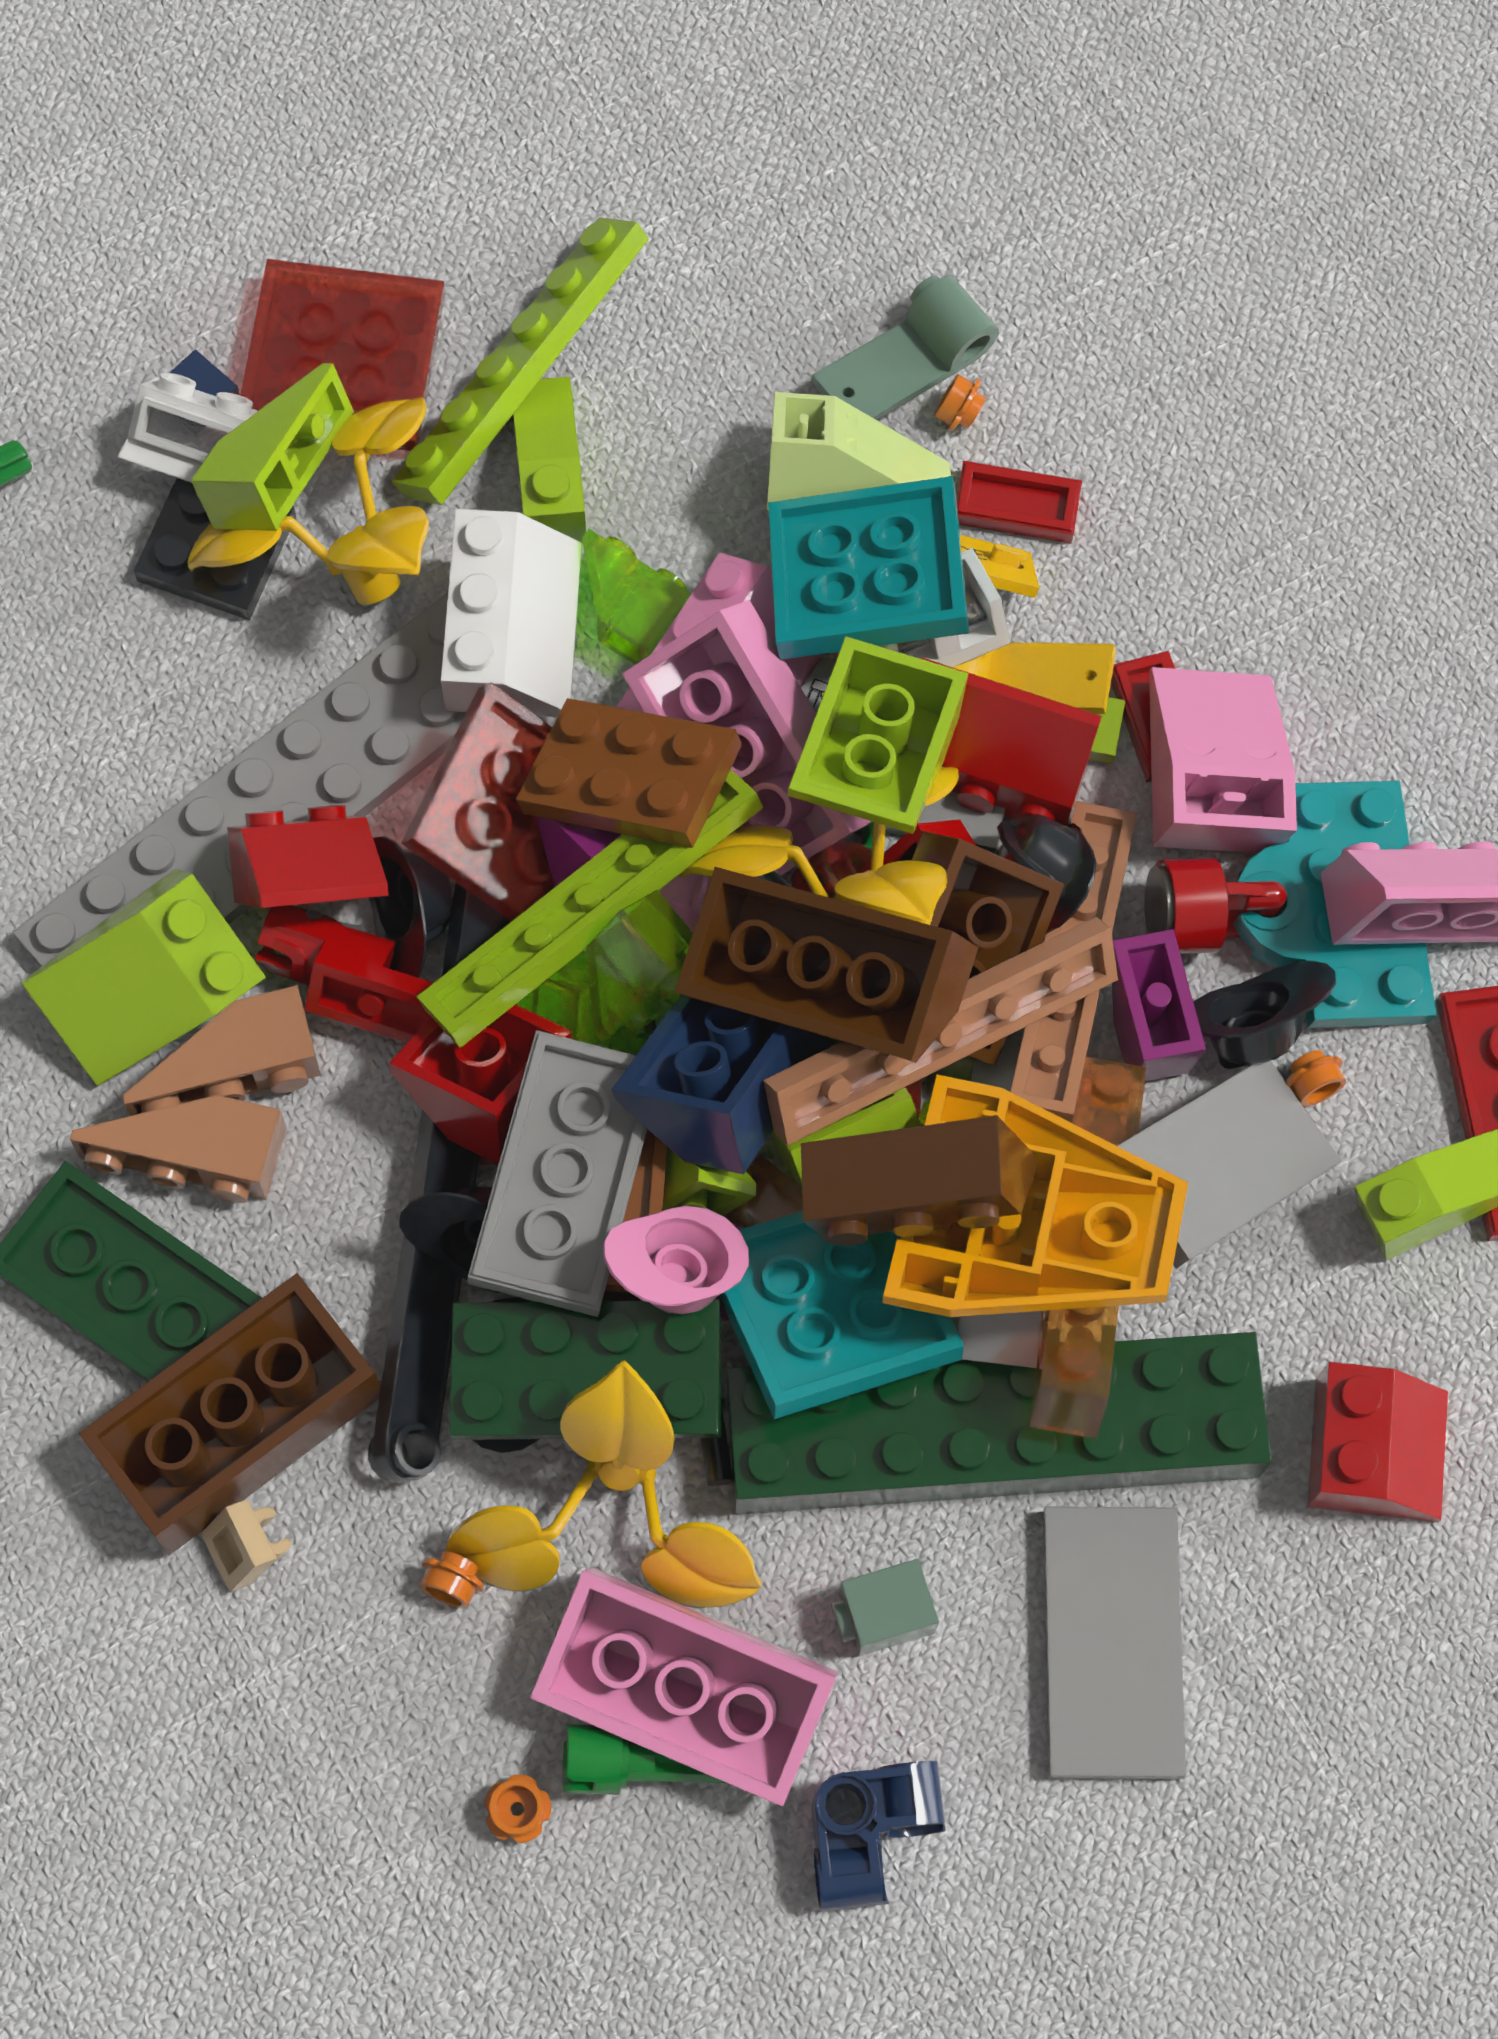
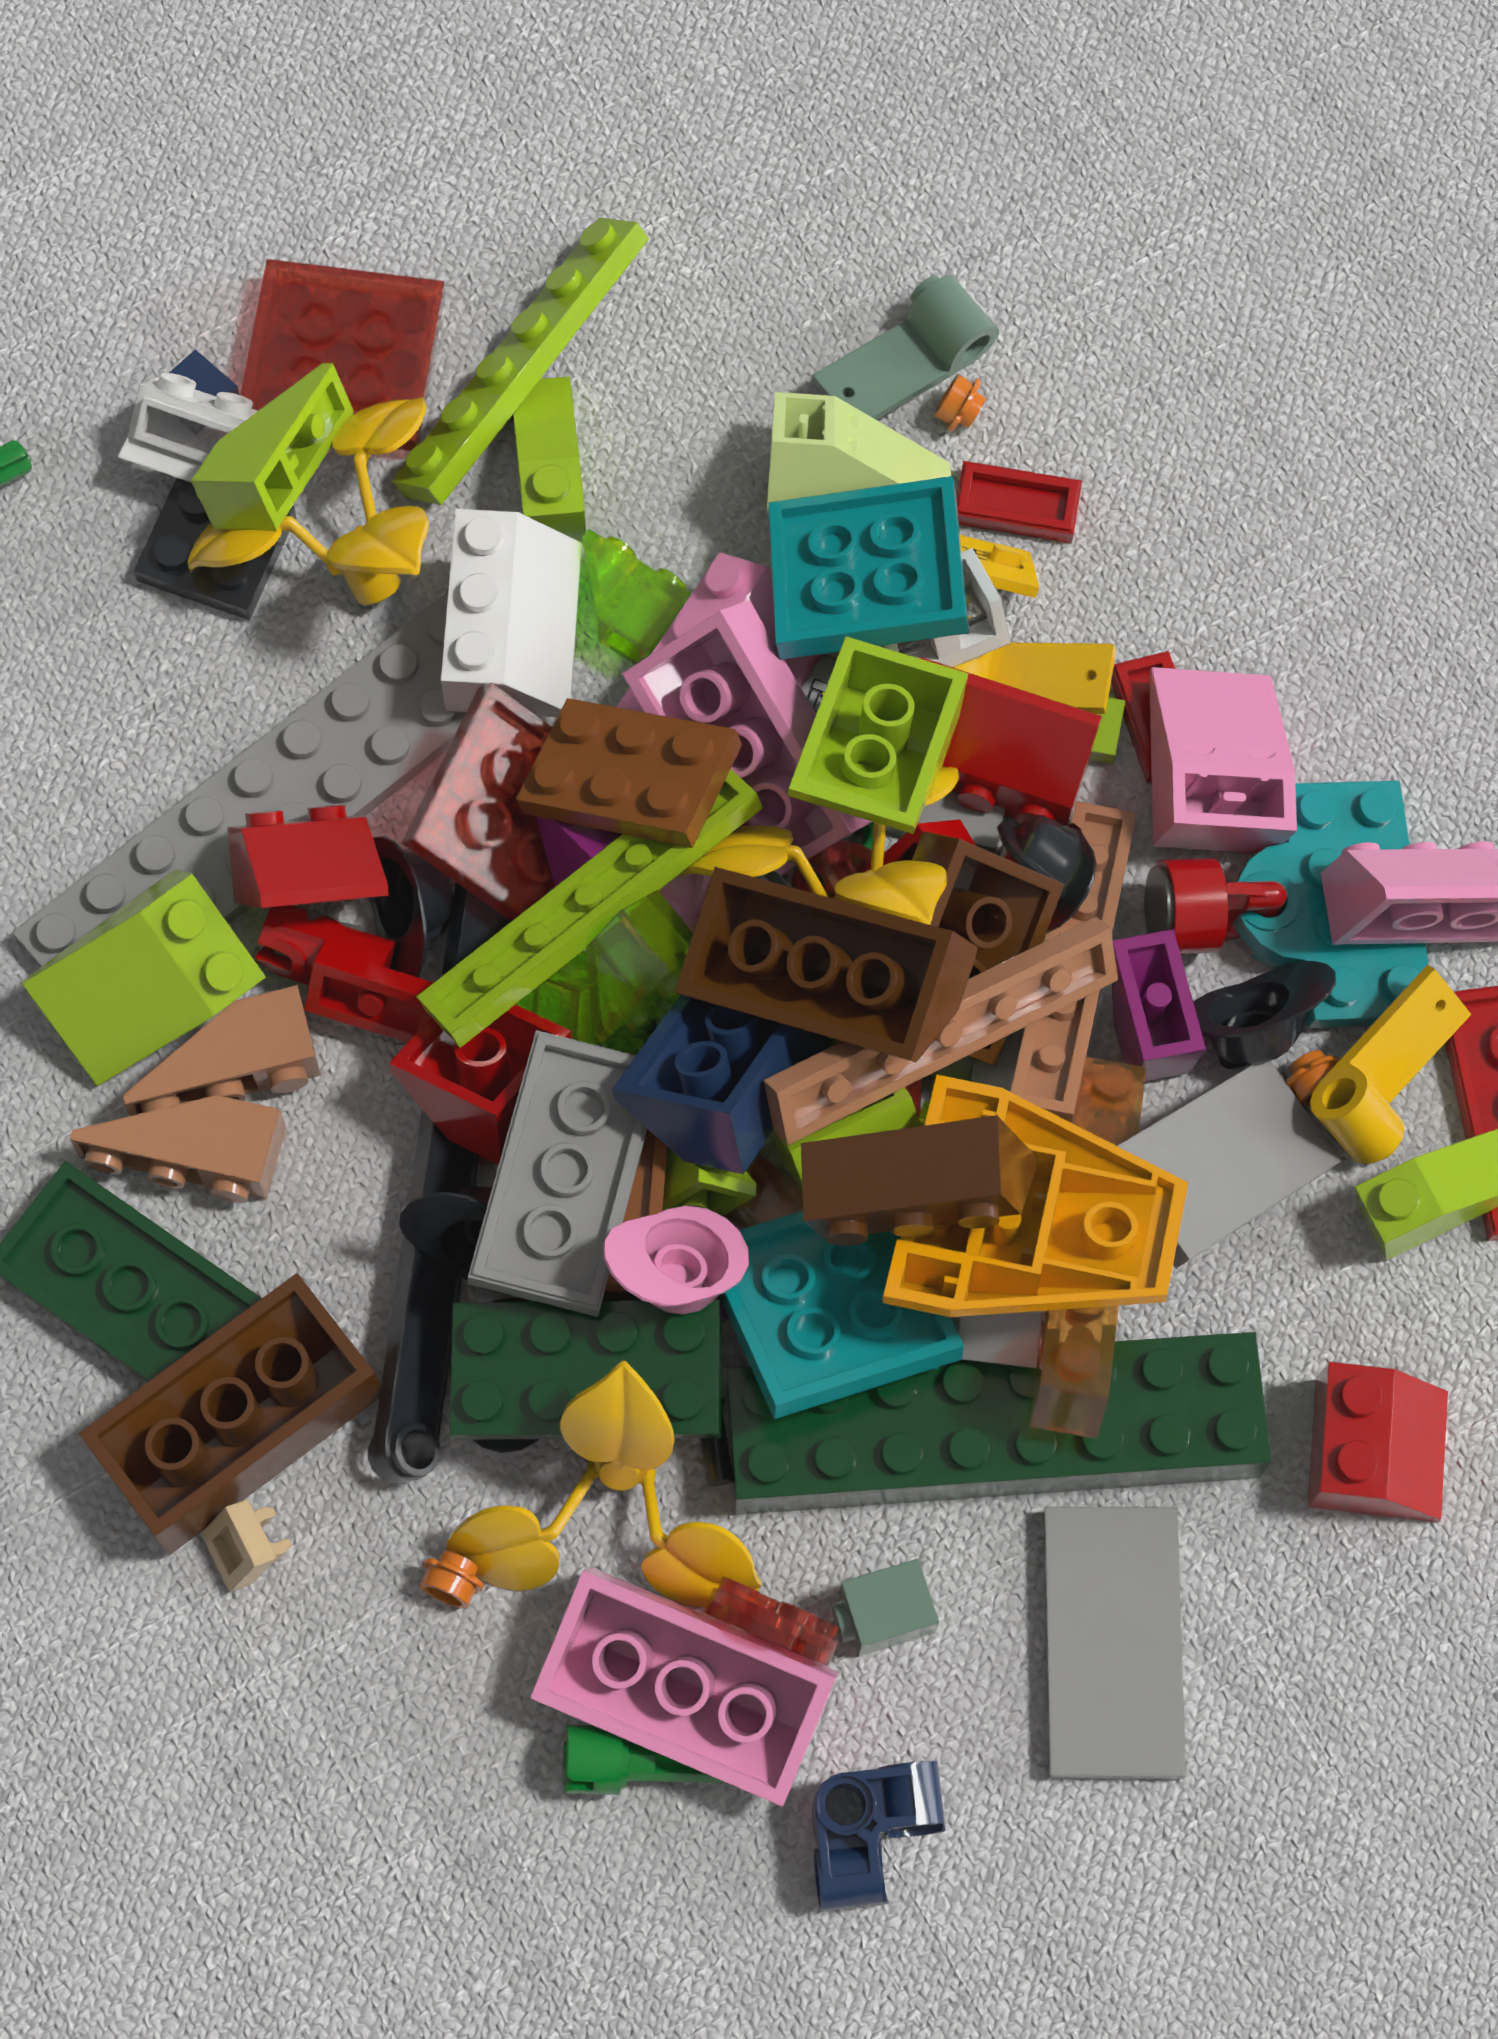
orange plate [484,1774,551,1843] -> none
none -> clear red plate [703,1576,840,1667]
none -> yellow door [1310,964,1471,1164]

